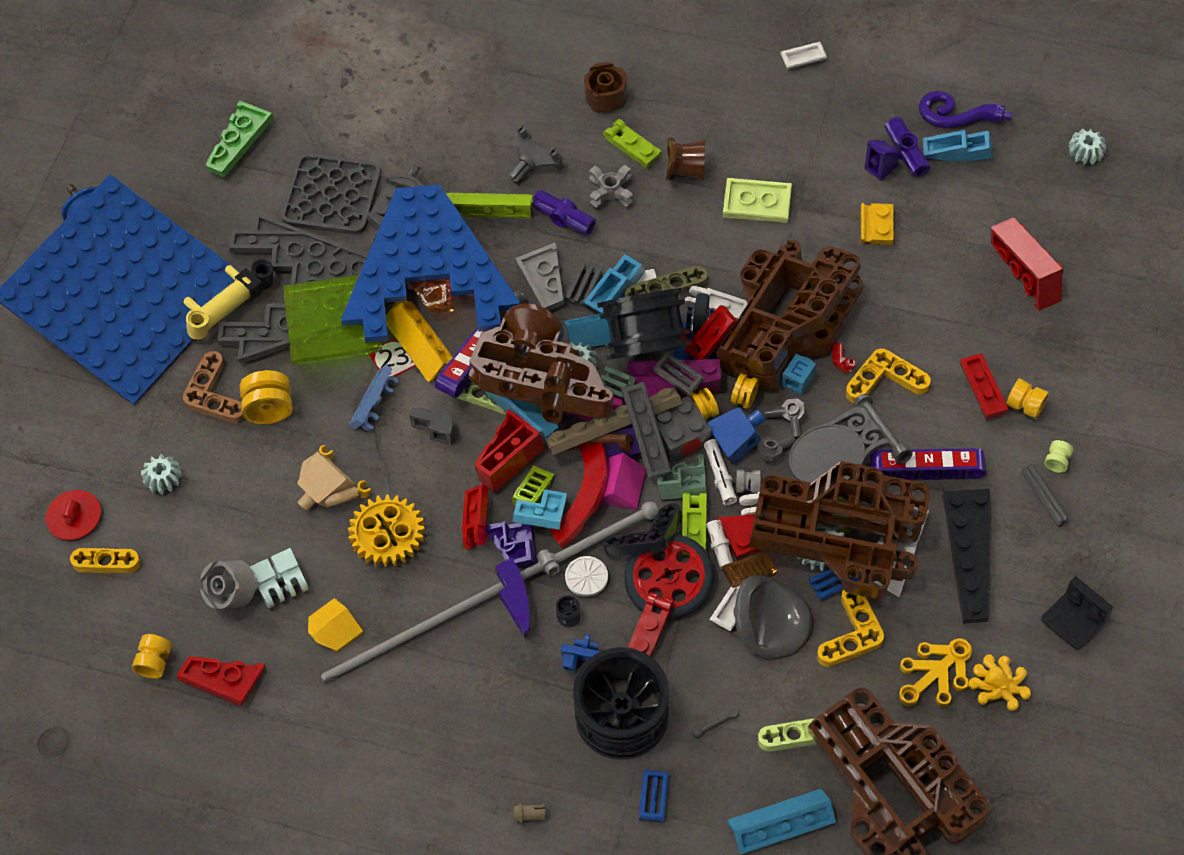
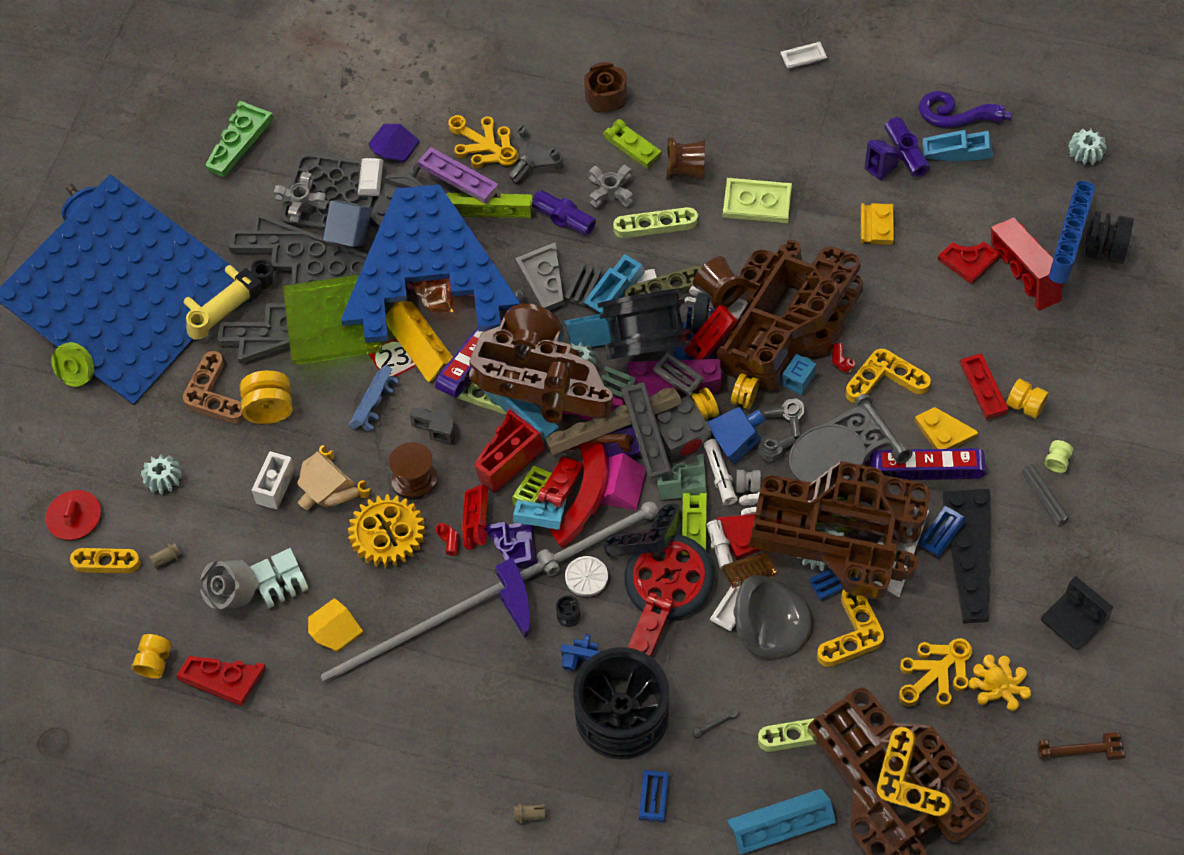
none -> lime tile [51,342,94,387]
none -> dark tan pin [149,543,181,569]
none -> white brick [252,451,295,510]
none -> light grey pin [273,172,328,223]
none -> sand blue piece [323,201,372,247]
none -> white tile [358,158,383,196]
none -> dark purple slope [368,124,420,163]
none -> reddish brown hat [389,442,438,498]
none -> medium lavender panel [417,147,501,204]
none -> red arm [435,523,459,556]
none -> yellow plant [449,115,518,169]
none -> red plate [538,456,584,508]
none -> yellowish green beam [613,207,698,238]
none -> reddish brown hat [693,256,751,310]
none -> yellow beam [877,727,952,816]
none -> yellow wing [914,407,978,449]
none -> blue tile [918,506,966,558]
none -> red tile [937,241,1001,284]
none -> reddish brown hinge [1037,732,1126,760]
none -> blue beam [1049,181,1095,283]
none -> black wheel [1085,211,1134,264]

